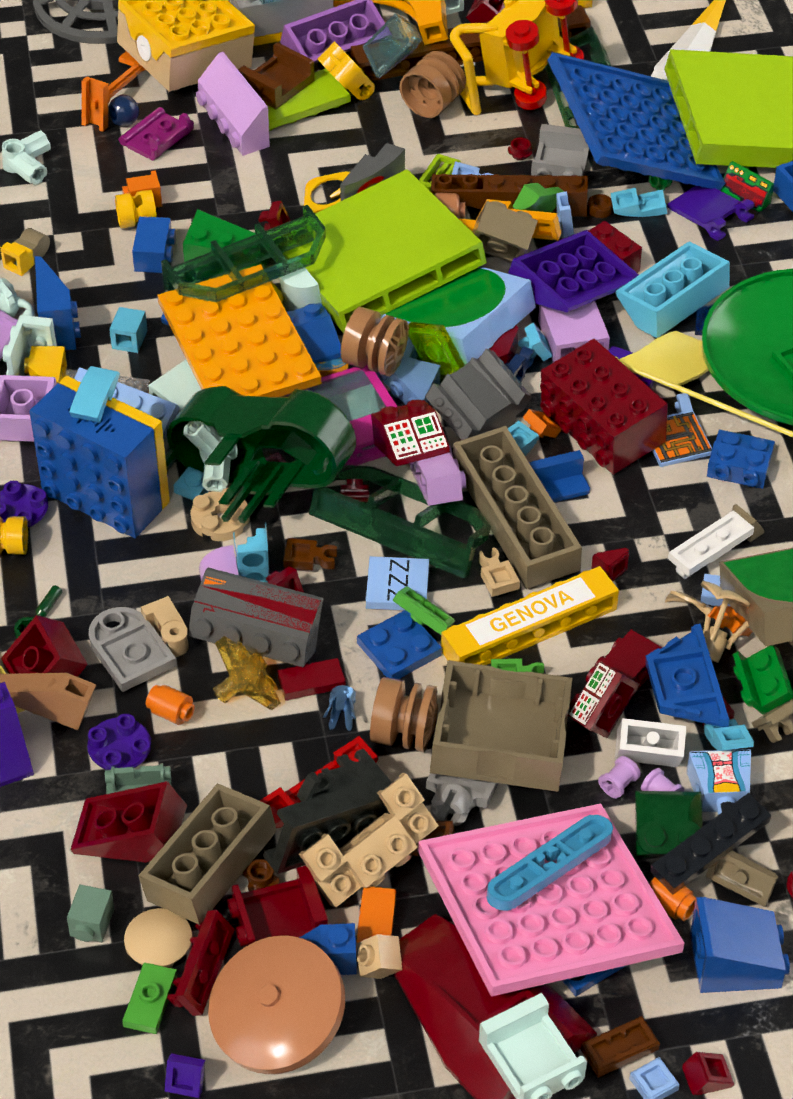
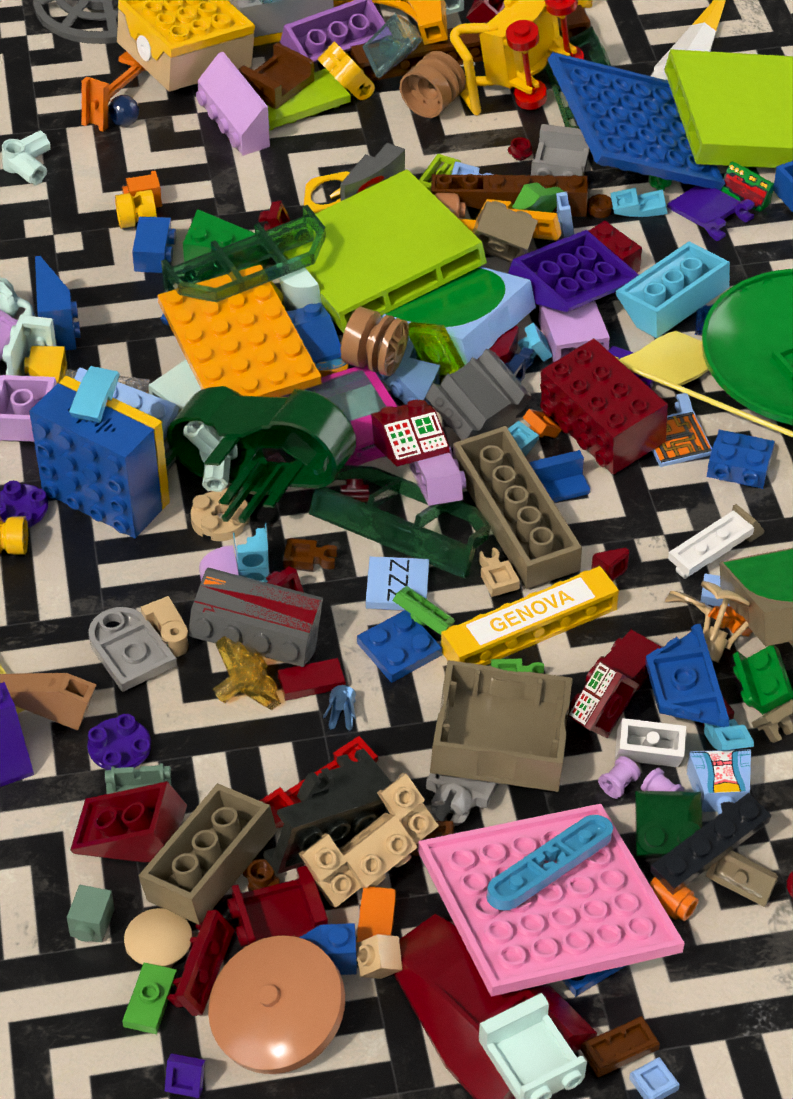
leg [0,228,50,276] -> none
dark red slope [1,615,88,677] -> none
dark green piece [14,585,62,639] -> none
medium azure brick [109,307,147,353] -> none
magenta piece [118,107,194,161] -> none
orange brick [146,685,195,725] -> none
medium azure plate [173,467,208,500] -> none
medium nougat wheel [370,677,438,752] -> none
dark red slope [682,1052,734,1095] -> none
blue slope [690,897,790,993] -> none

